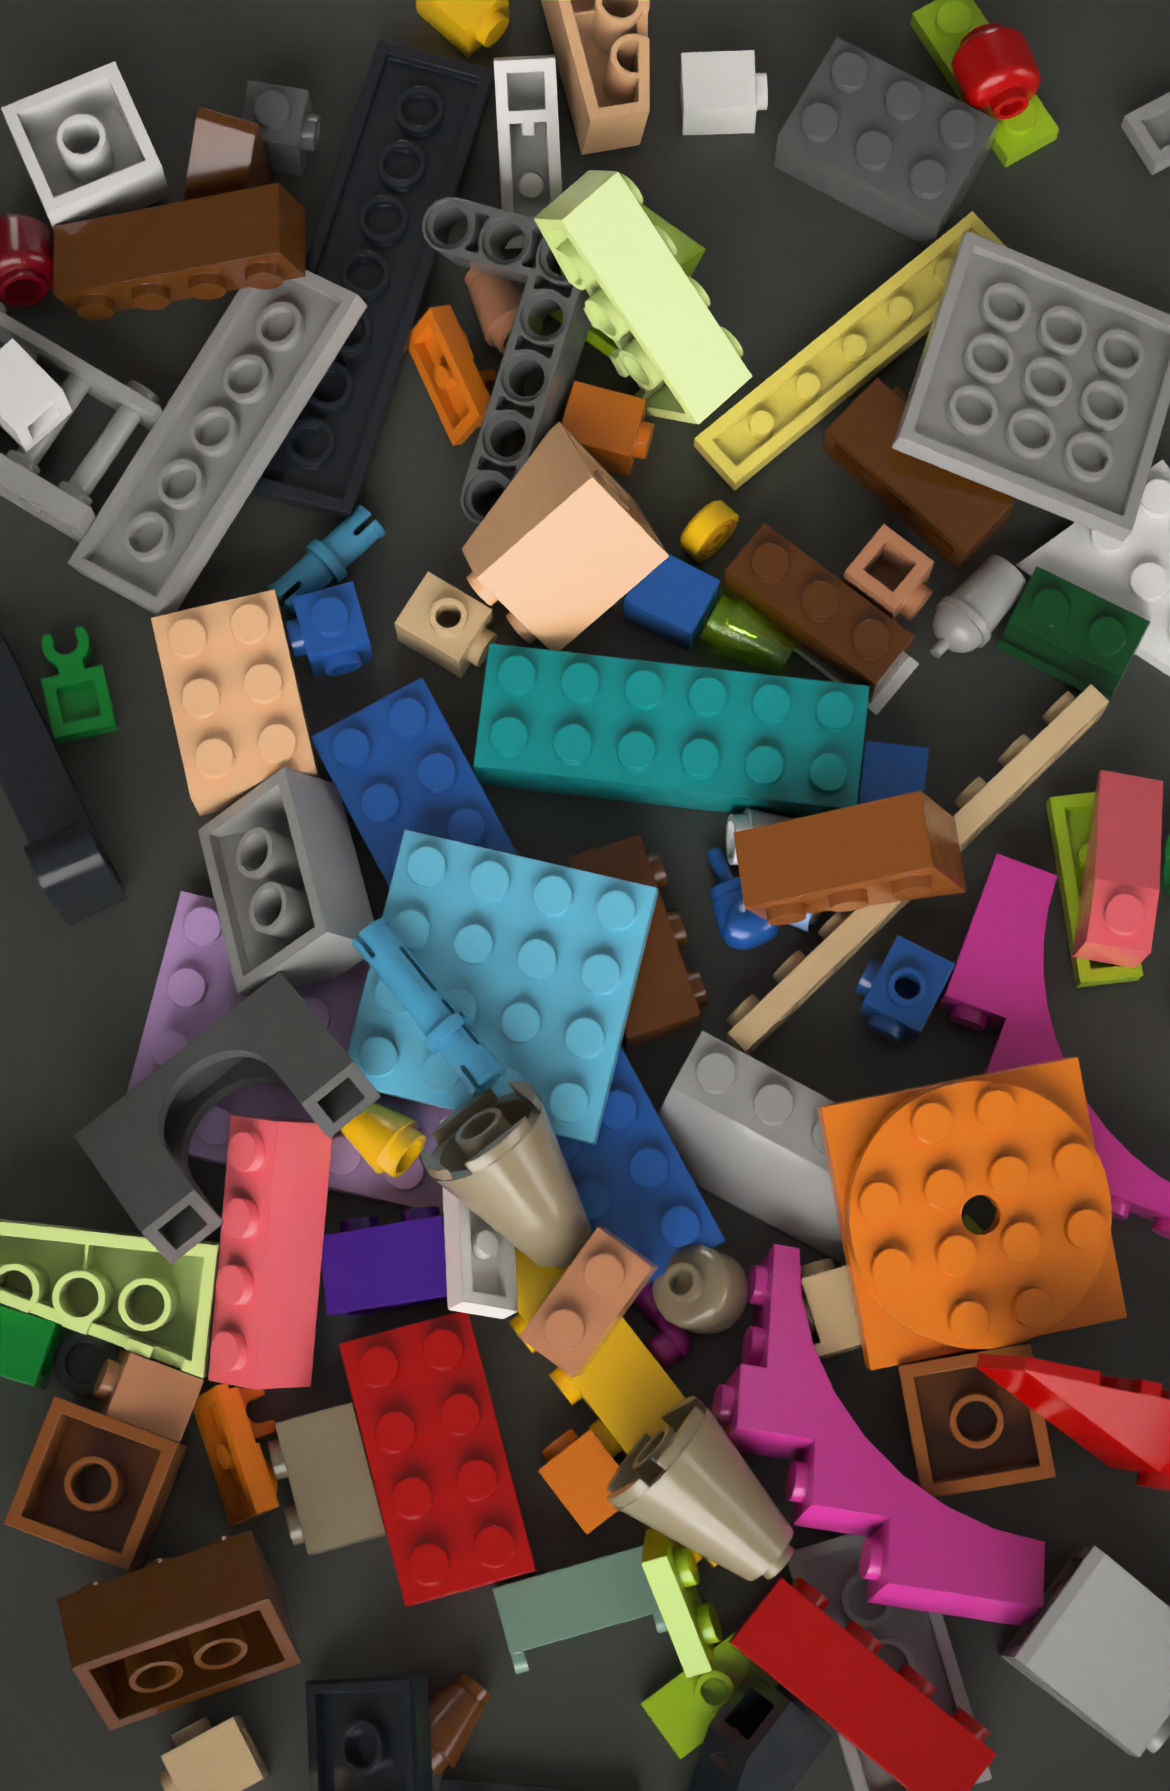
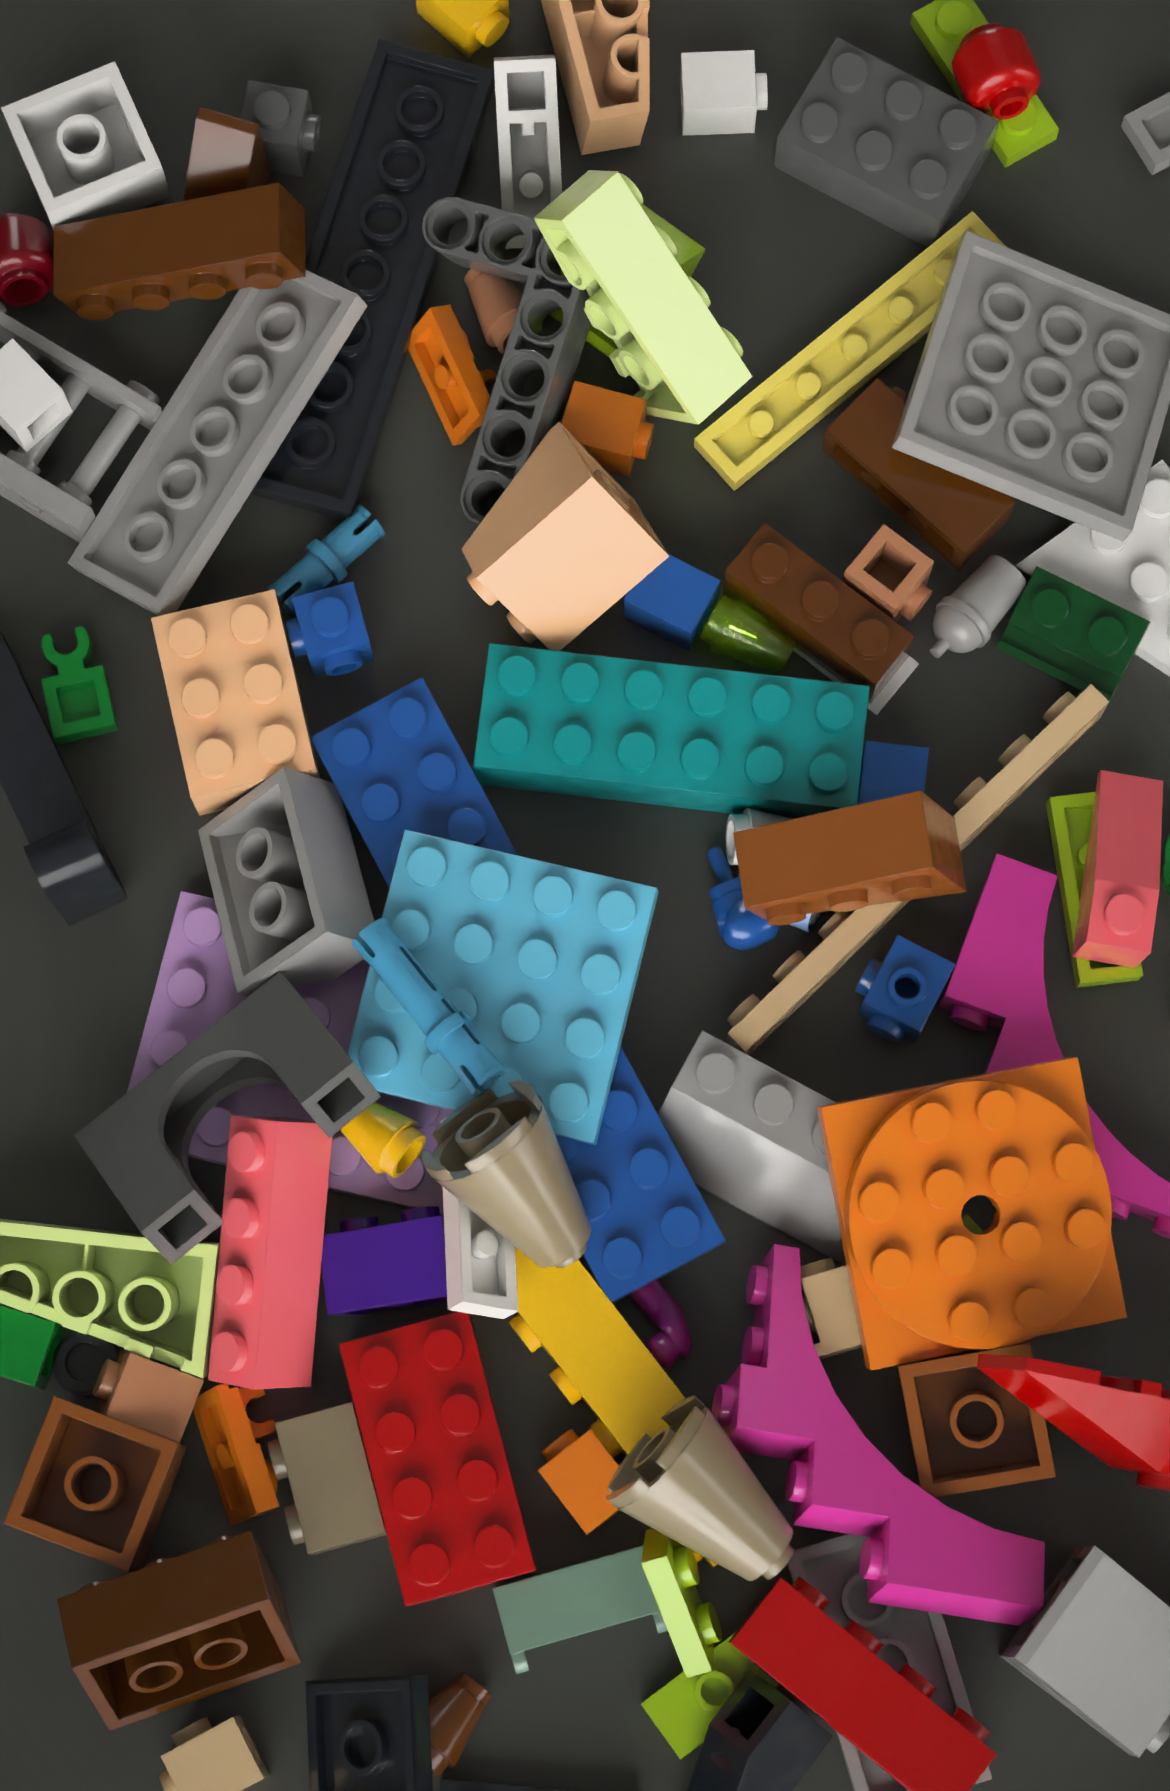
tan brick [394,571,497,678] -> none
nougat brick [519,1227,658,1377] -> none
reddish brown brick [567,834,708,1049] -> none
dark tan head [652,1245,749,1334] -> none
yellow tile [680,500,739,563] -> none

